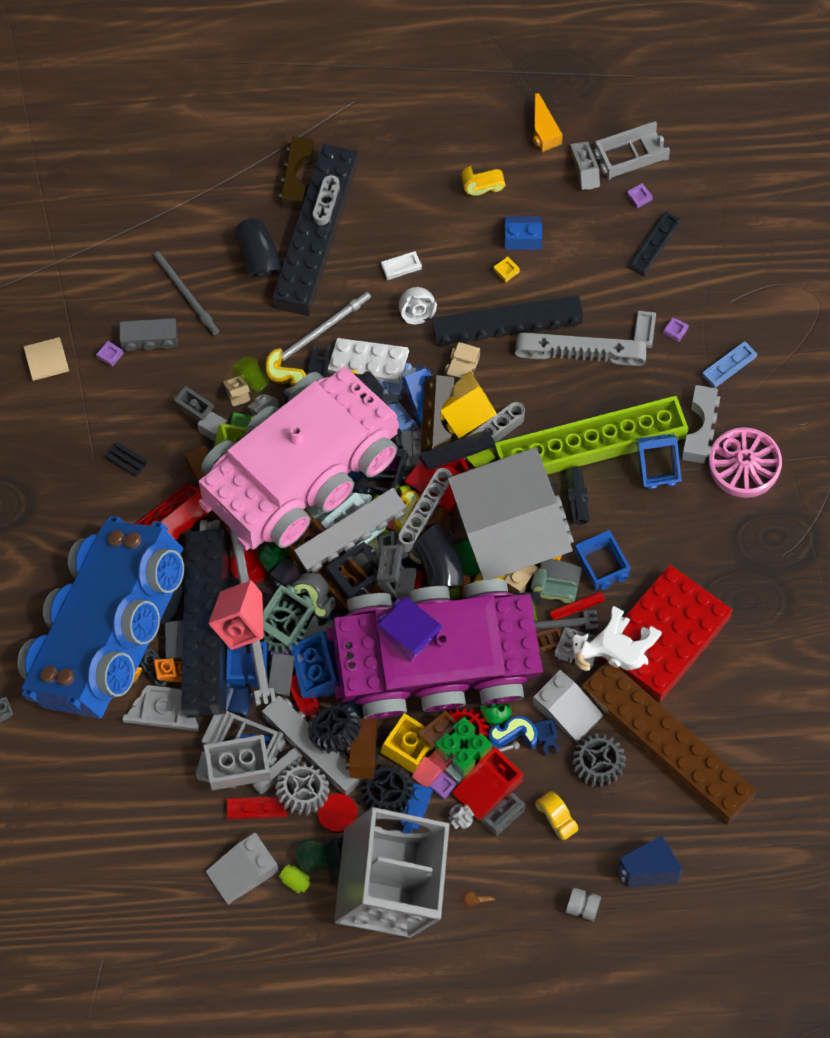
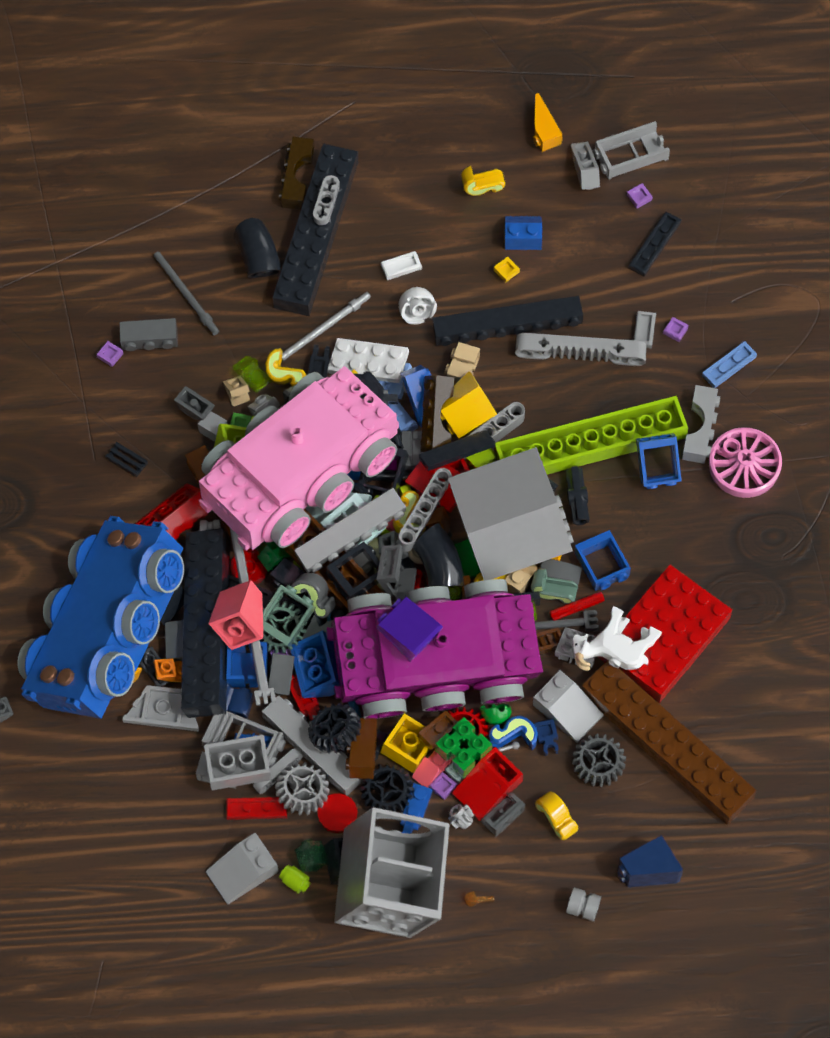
tan slope [24,337,69,381] -> none

